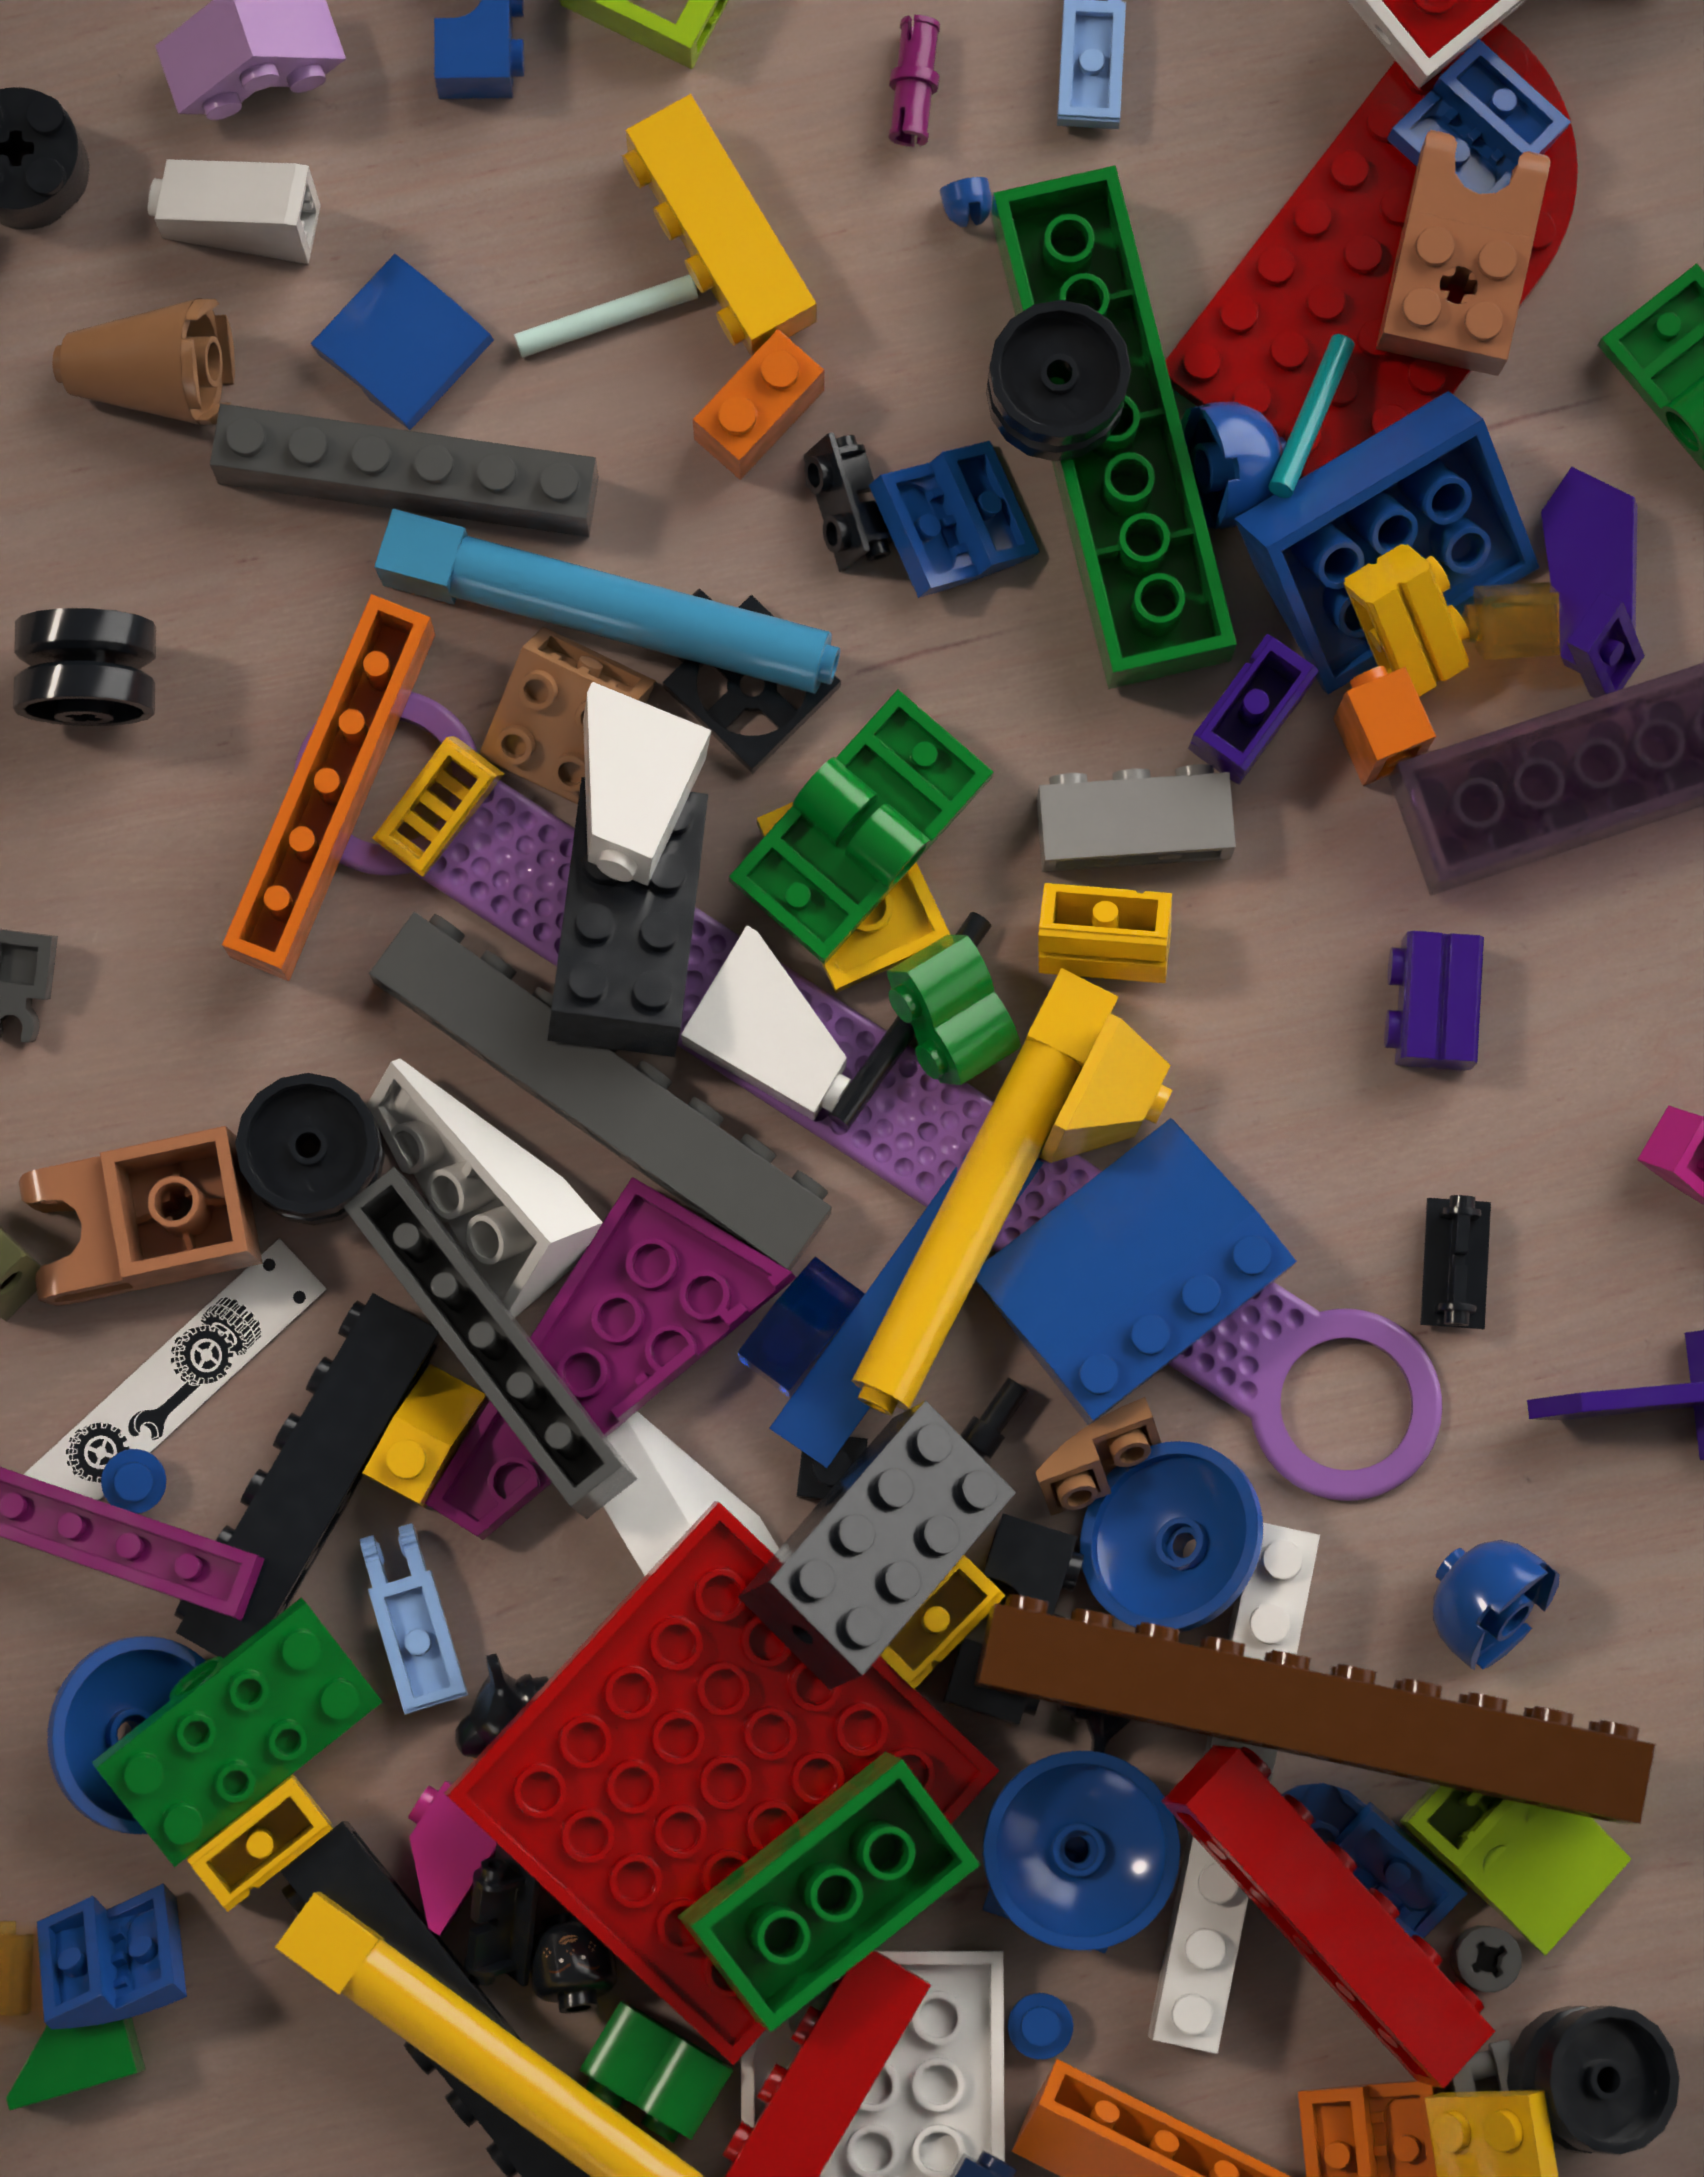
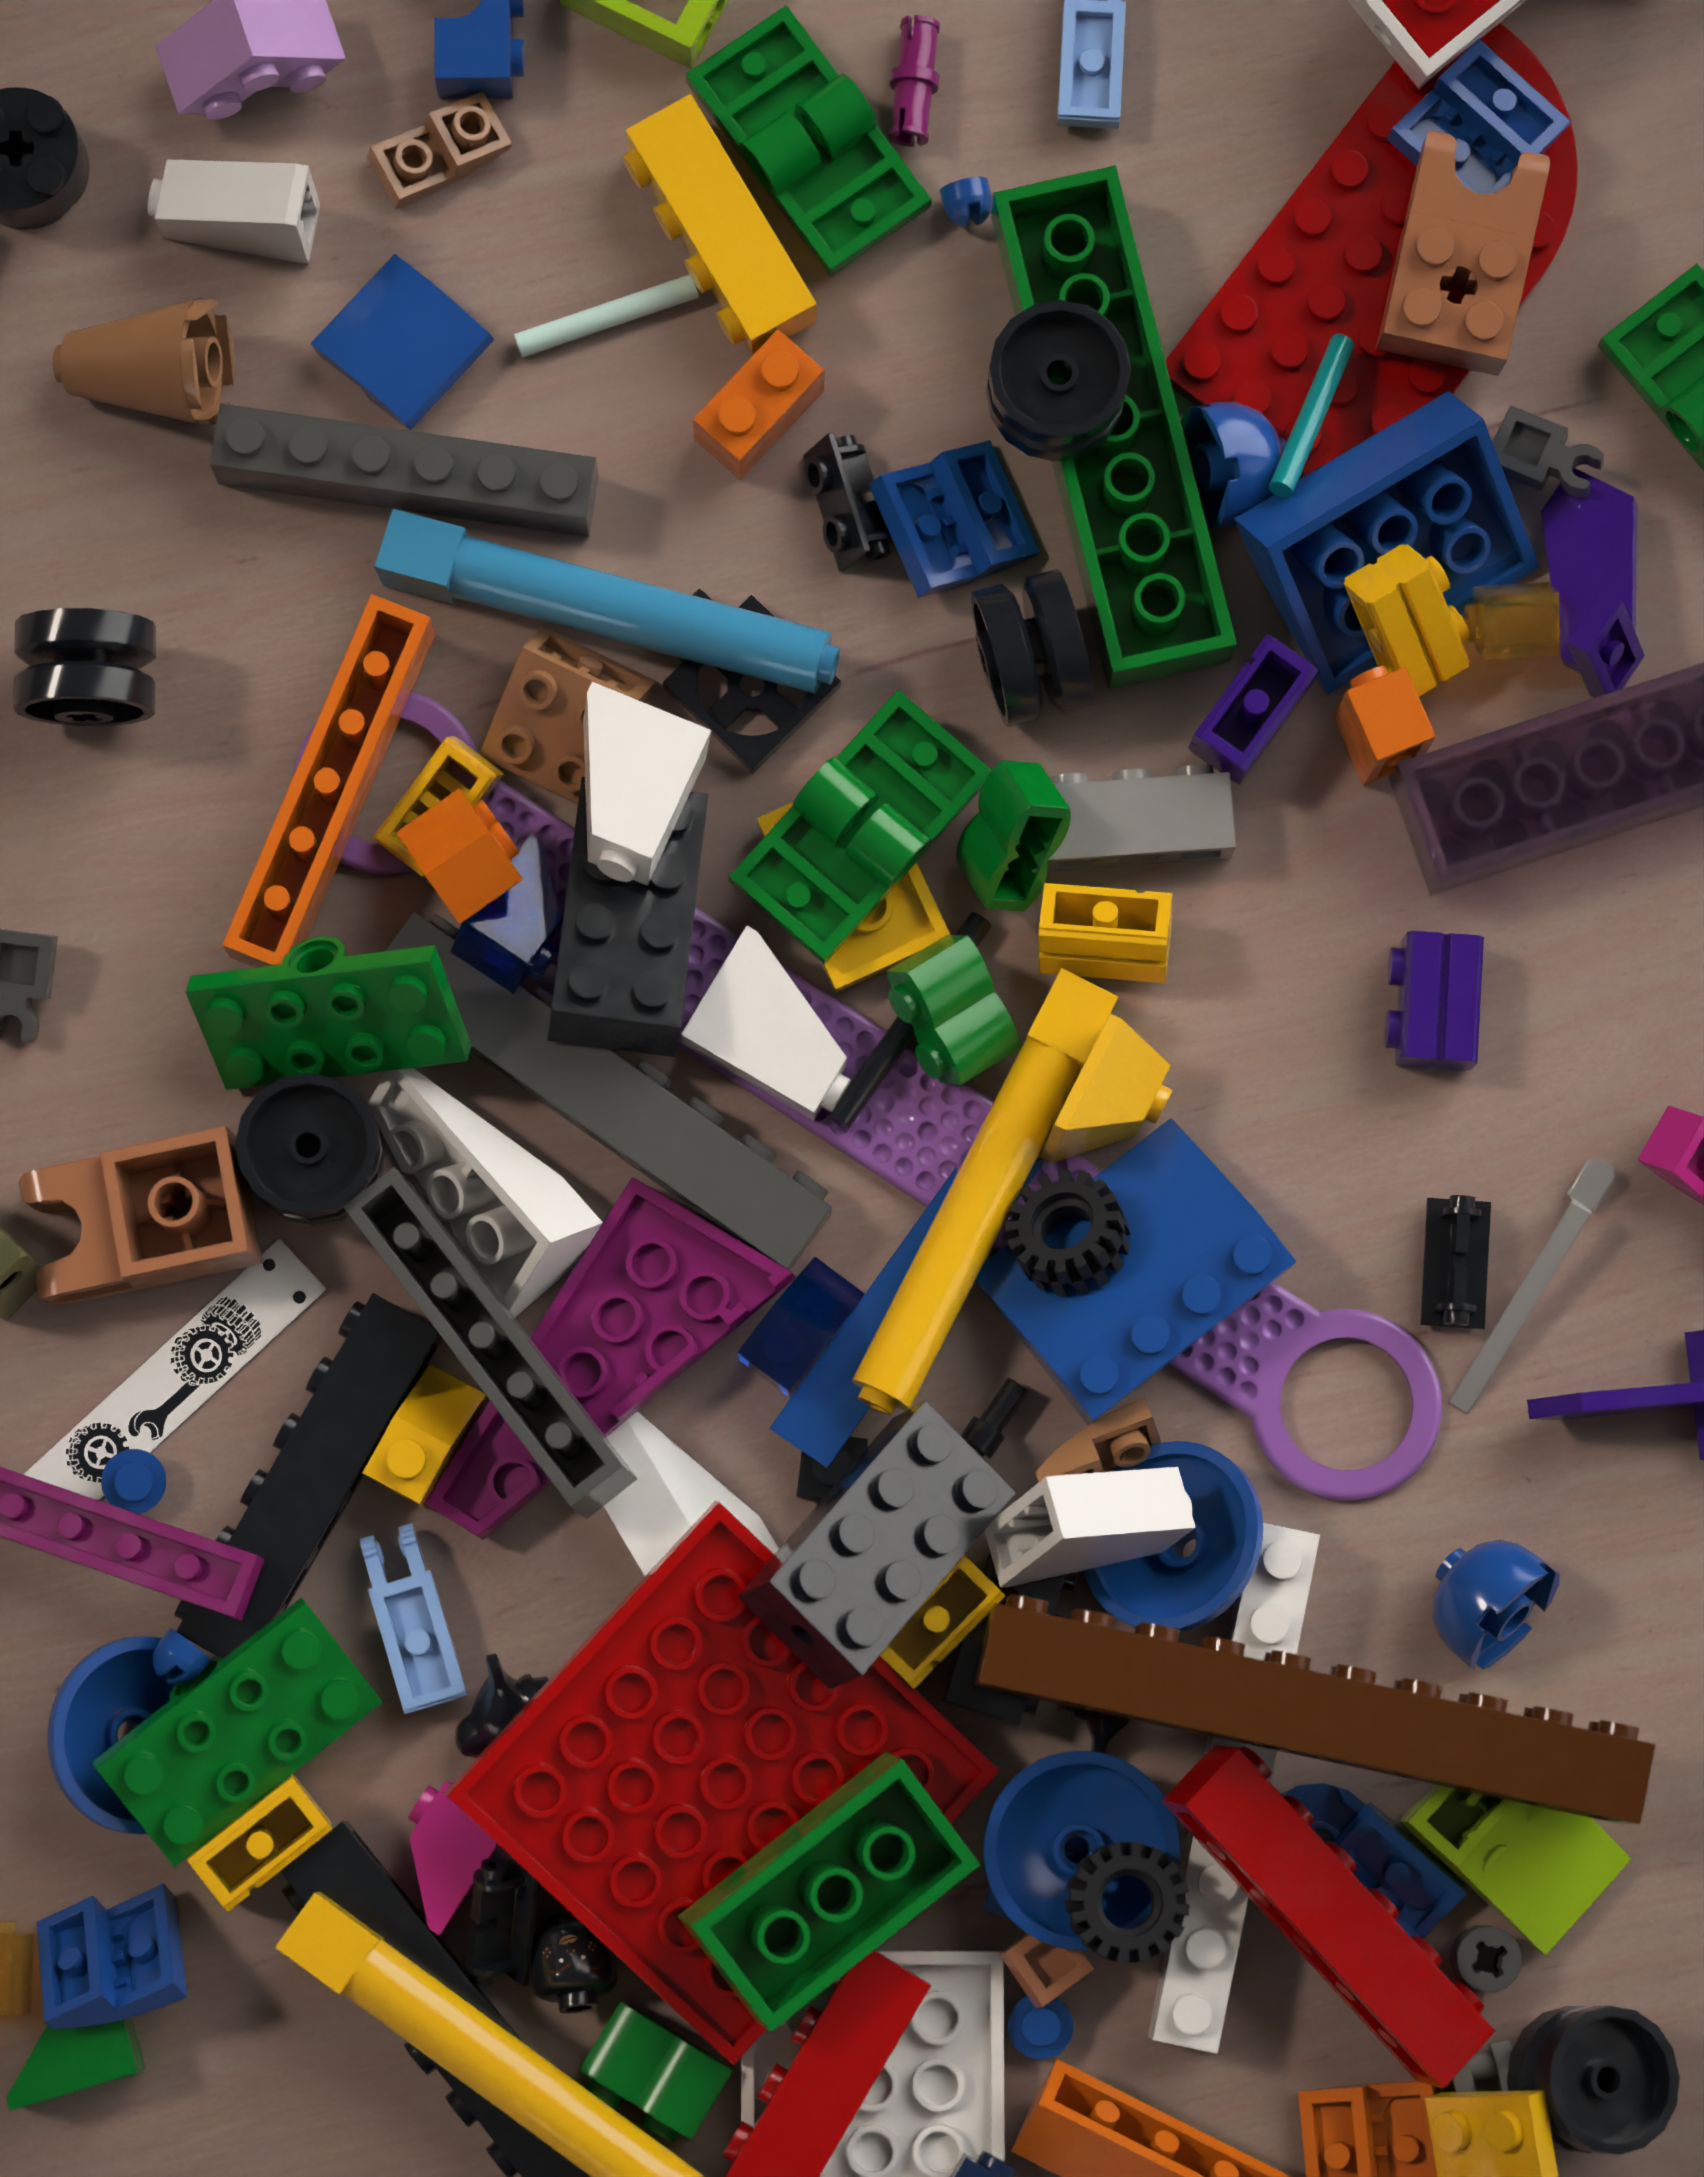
none -> blue hinge [153,1628,211,1686]
none -> green plate [185,936,472,1090]
none -> medium nougat slope [367,91,512,209]
none -> orange brick [396,788,523,924]
none -> clear blue slope [450,835,561,994]
none -> green plate [685,5,932,277]
none -> green brick [956,760,1071,912]
none -> black wheel [971,569,1094,727]
none -> white slope [984,1467,1196,1588]
none -> nougat plate [999,1933,1094,2008]
none -> black tyre [1005,1170,1131,1296]
none -> black tyre [1064,1842,1190,1963]
none -> light grey piece [1449,1156,1616,1414]
none -> dark grey plate [1493,405,1604,498]

